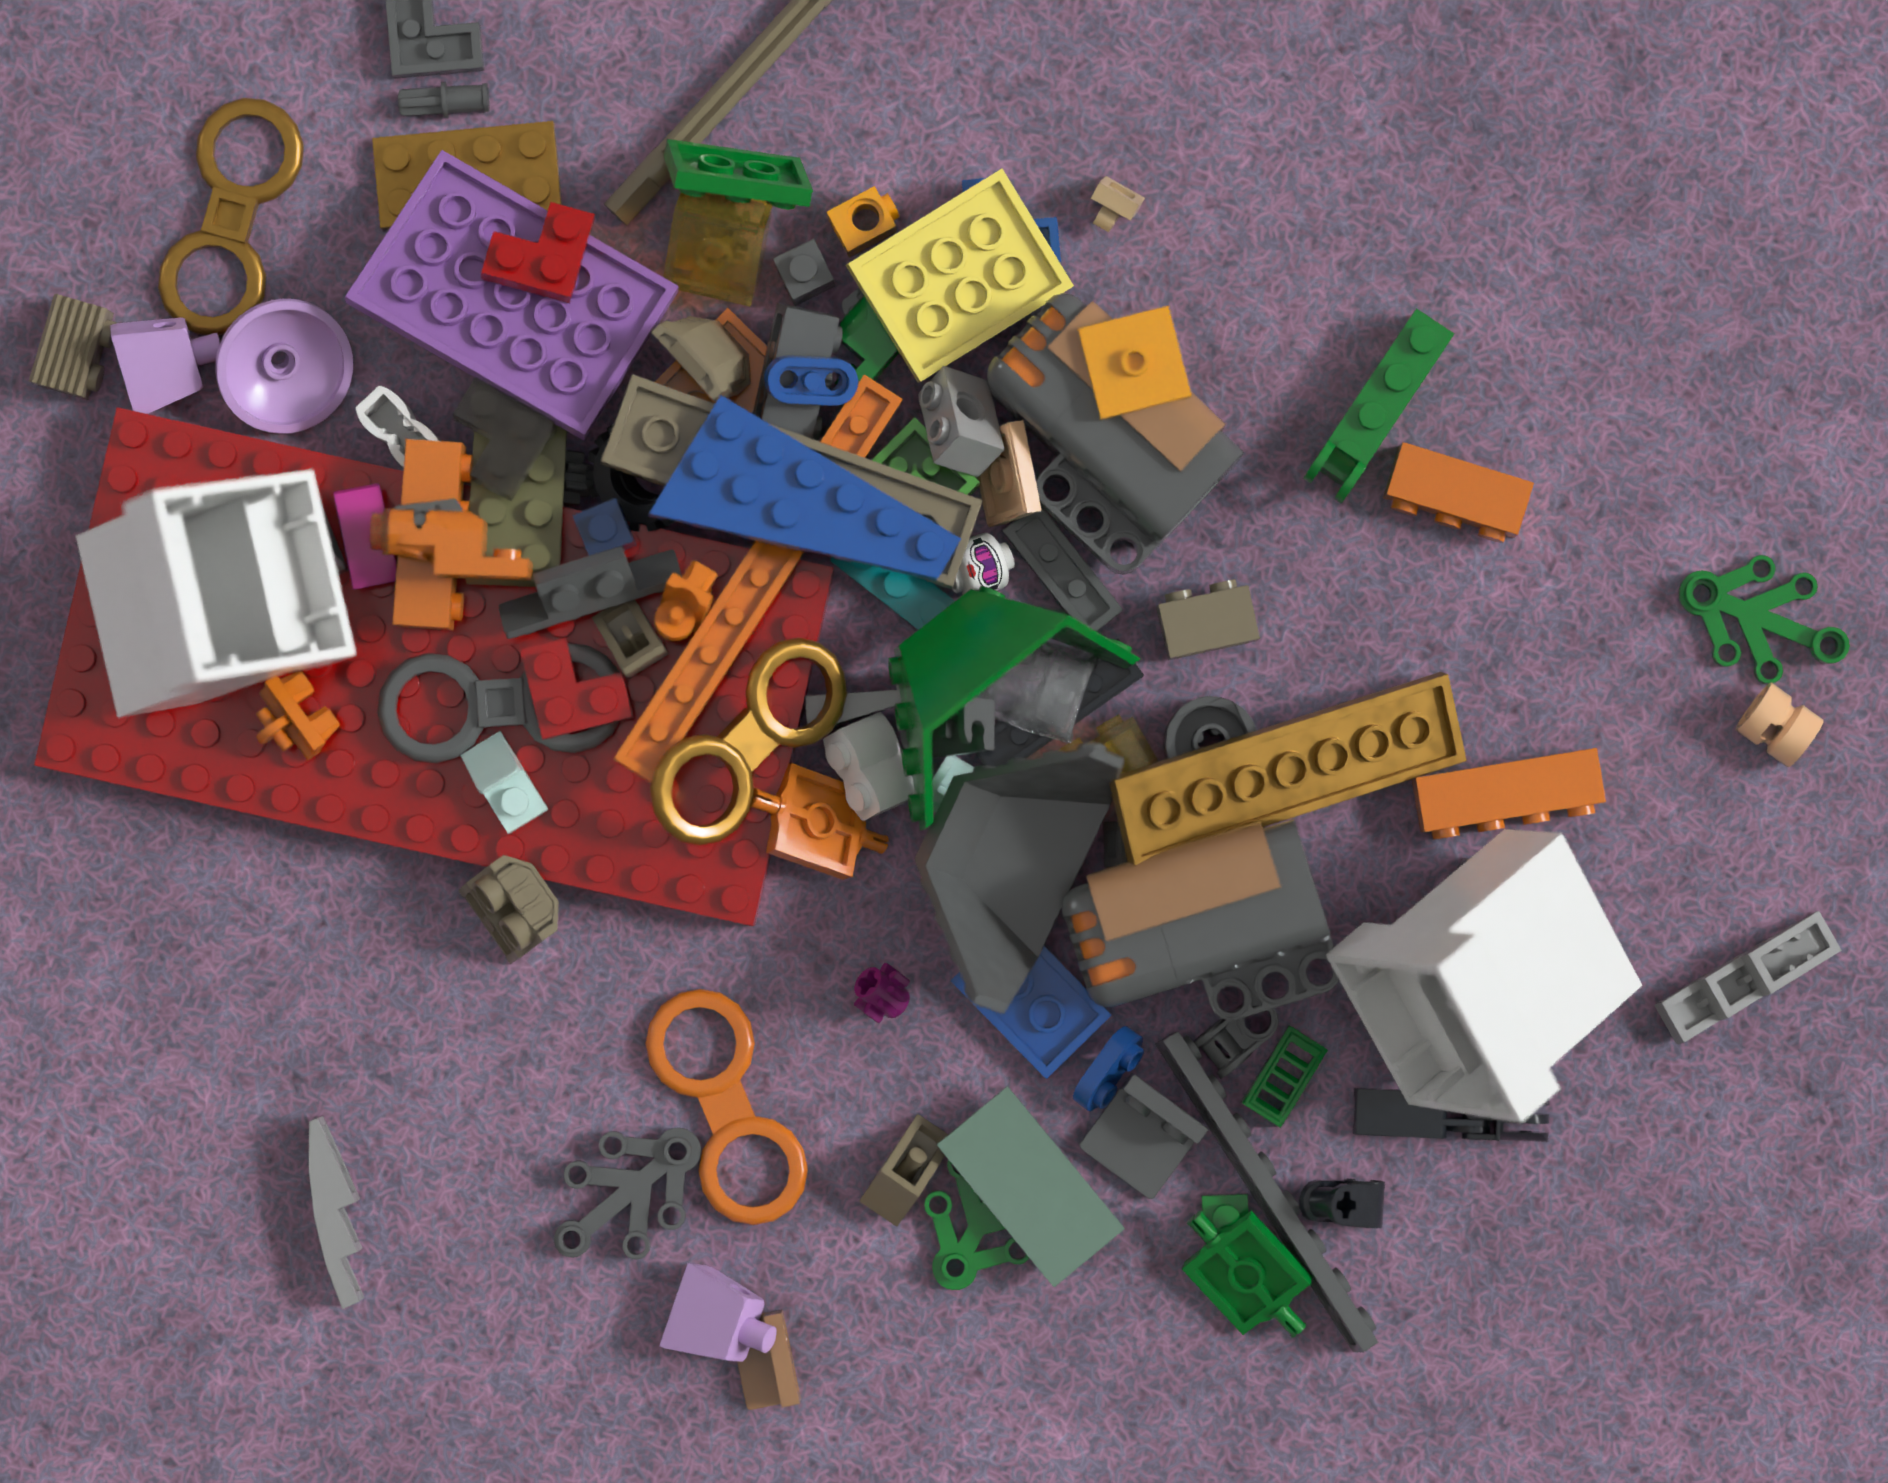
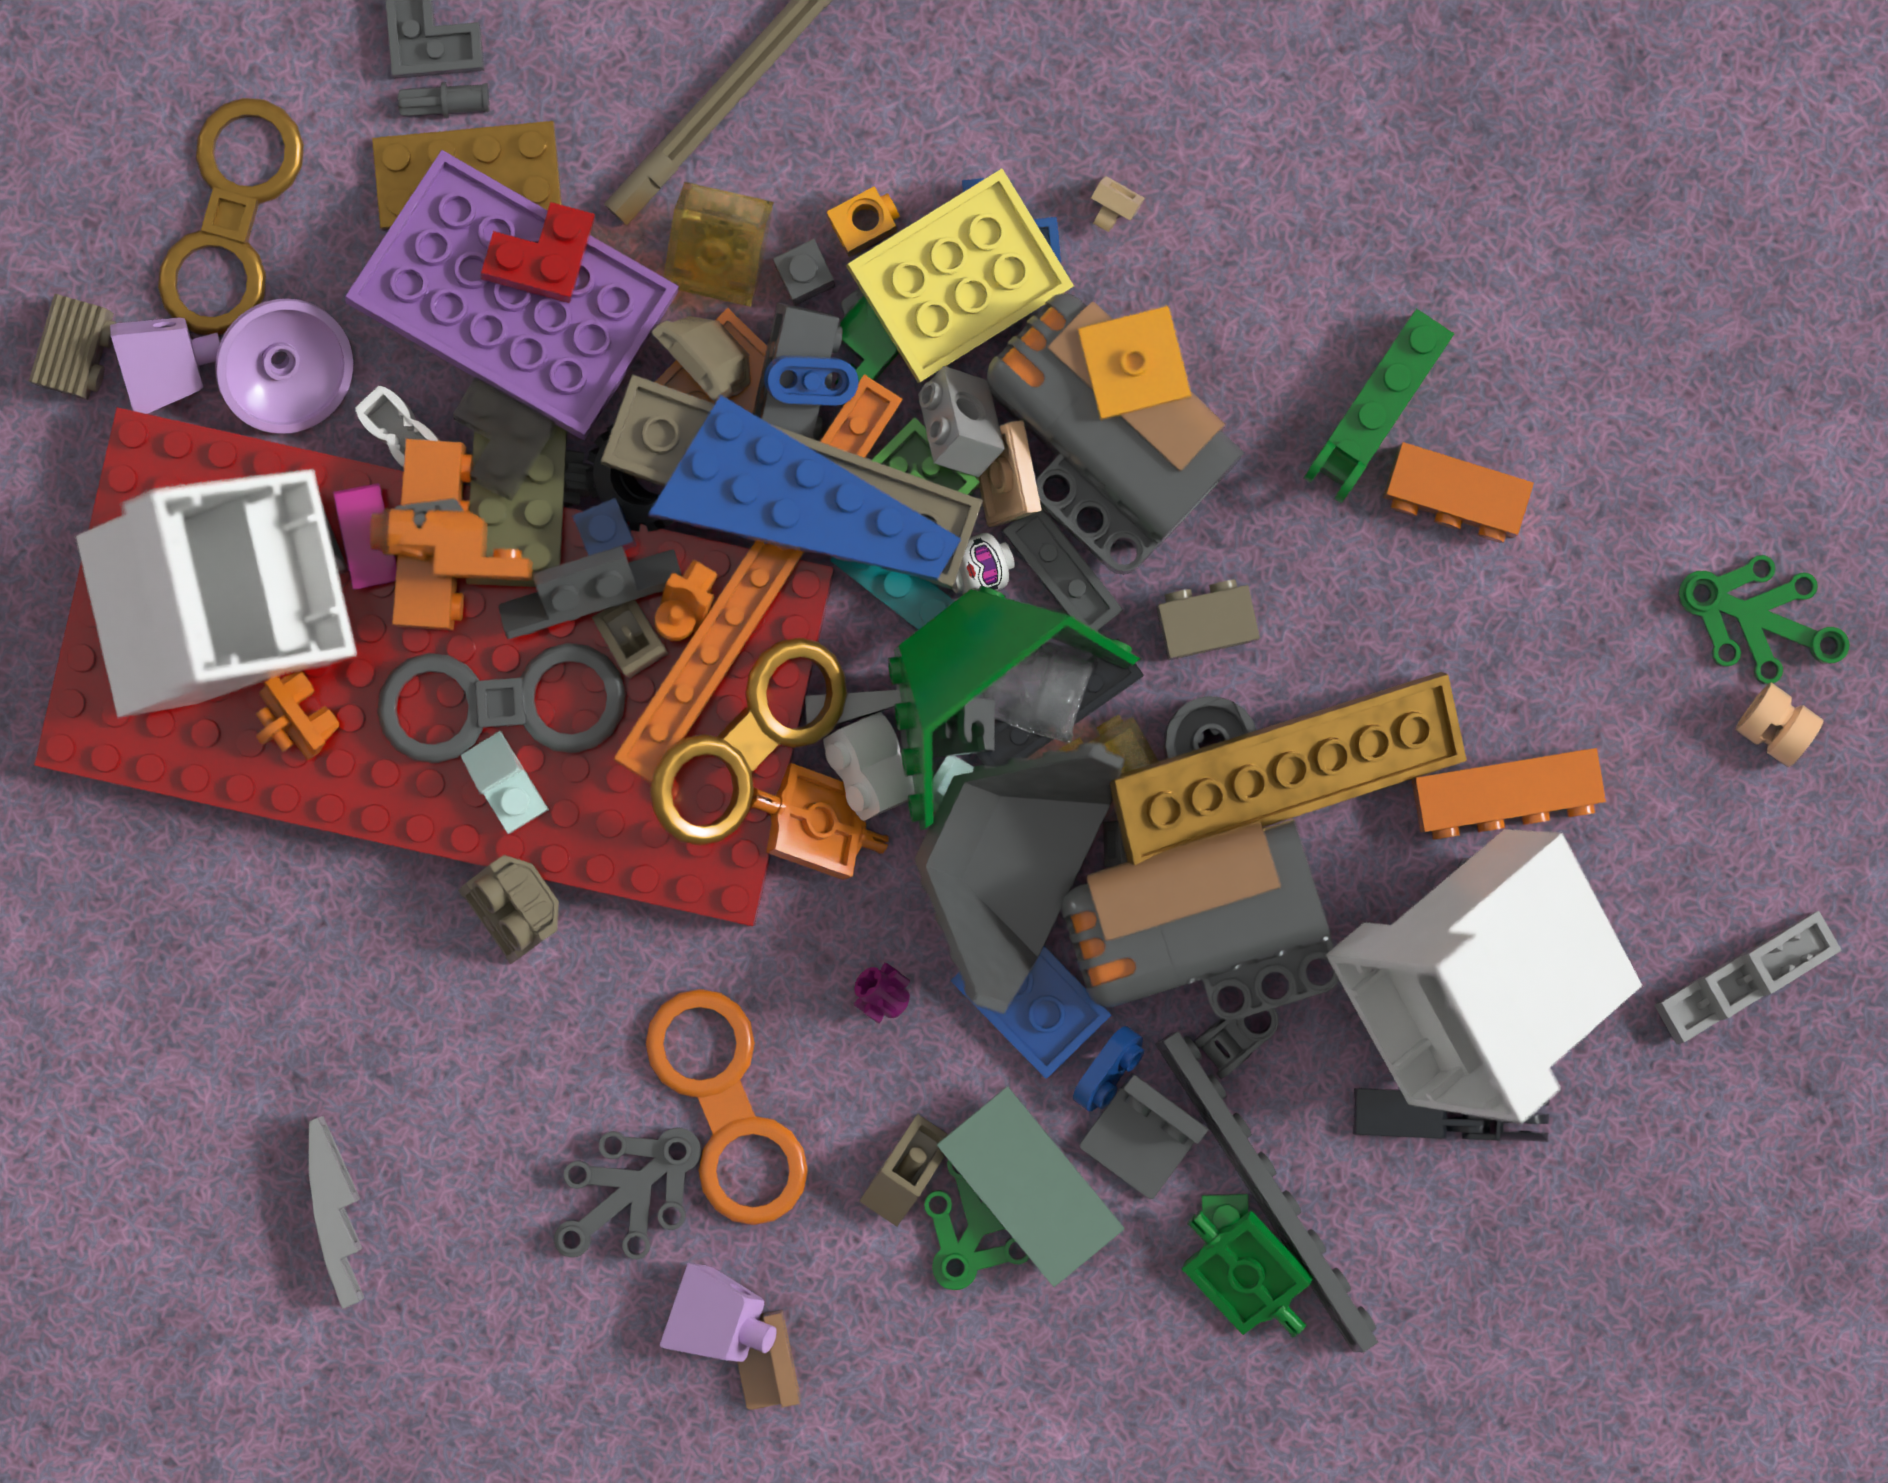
red plate [520,638,634,740] -> none
green plate [664,139,813,210] -> none
green slope [1240,1025,1328,1128] -> none
black piece [1299,1178,1385,1228] -> none

